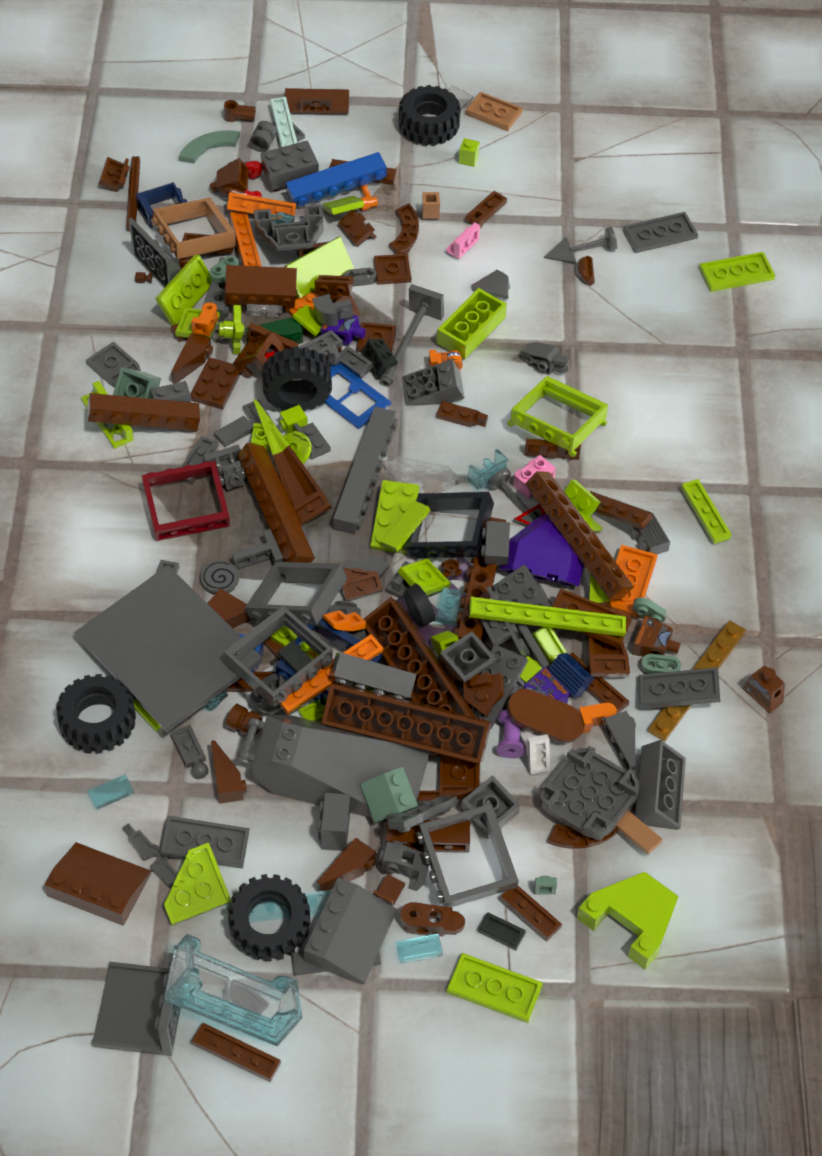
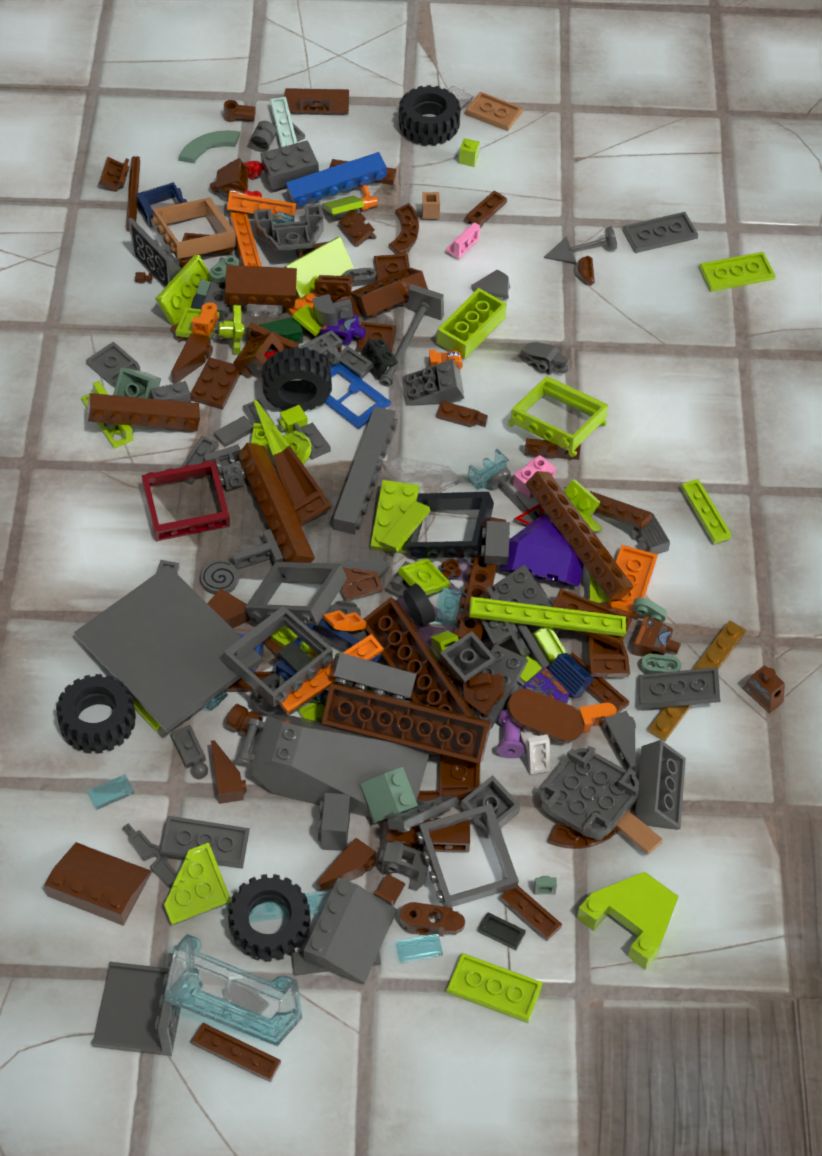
none -> piece [191,279,211,310]
none -> reddish brown slope [351,267,428,317]

